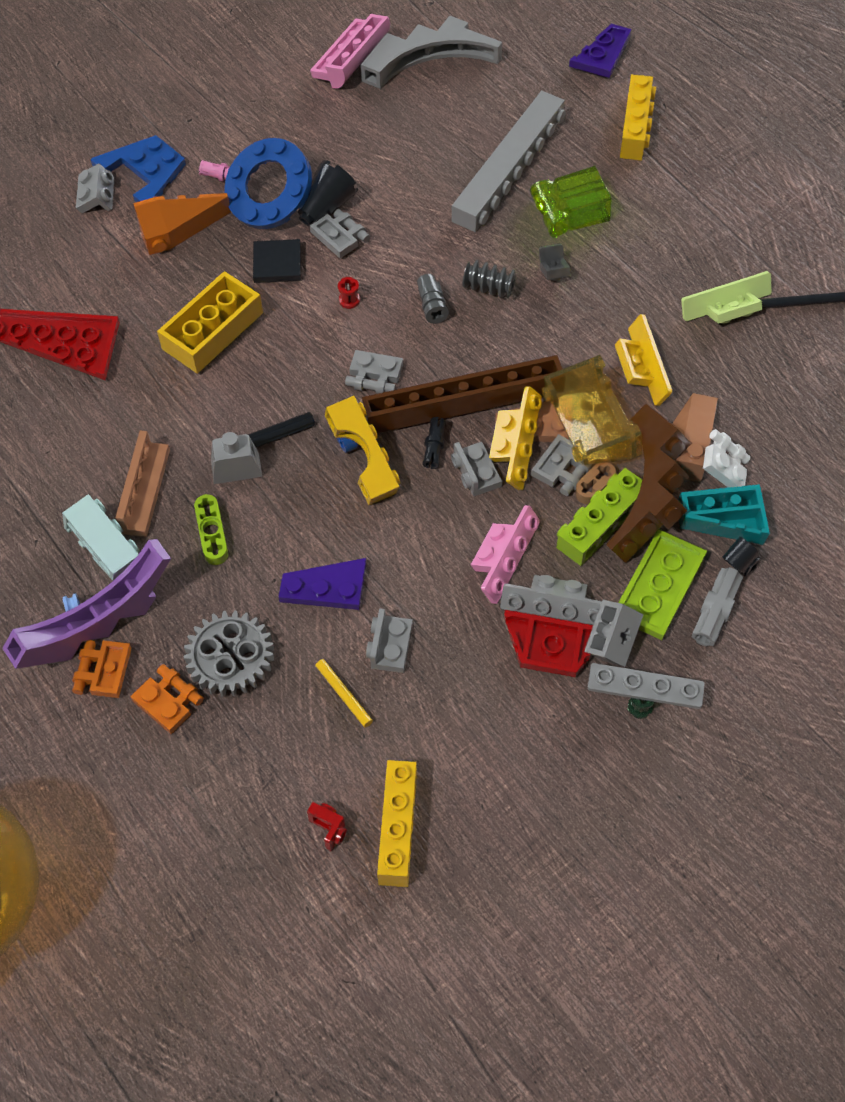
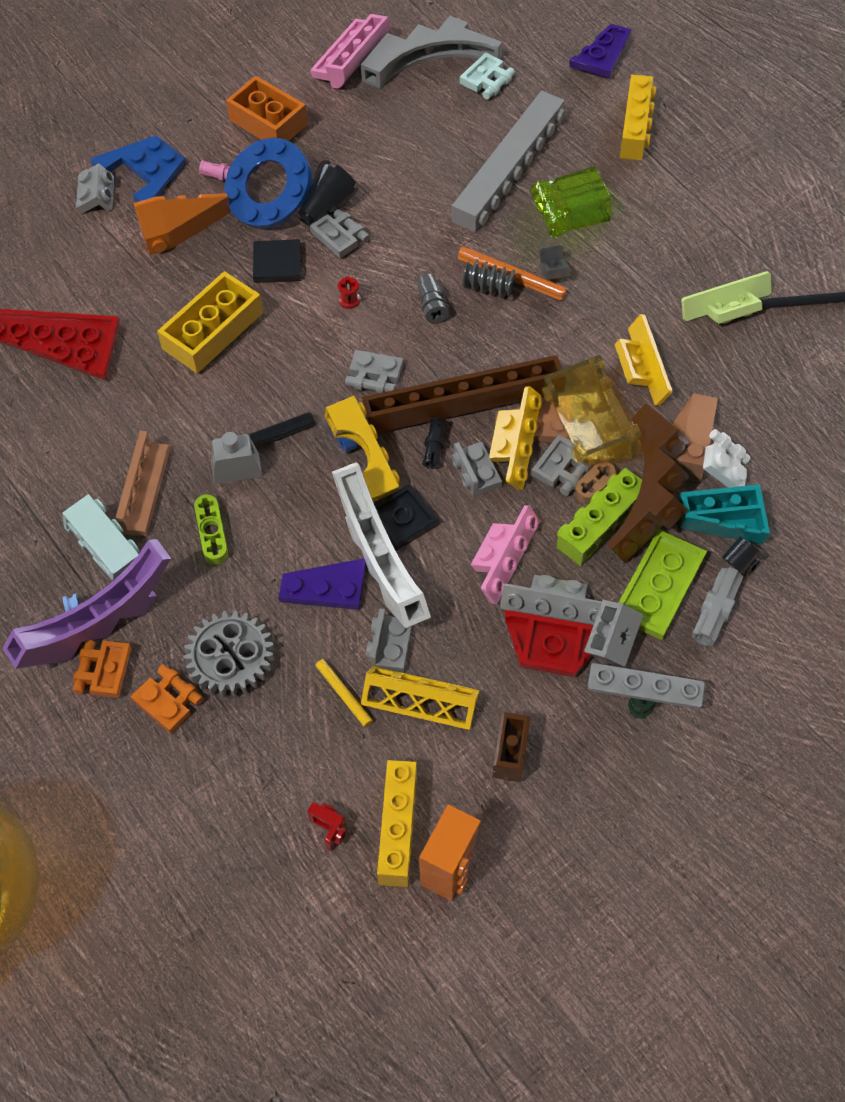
none -> orange brick [226,75,308,141]
none -> white arch [332,462,431,628]
none -> yellow fence [361,666,480,730]
none -> black tile [374,485,439,551]
none -> orange wedge [419,804,481,901]
none -> orange axle [458,247,567,301]
none -> light aqua plate [460,52,515,100]
none -> reddish brown brick [493,712,531,782]

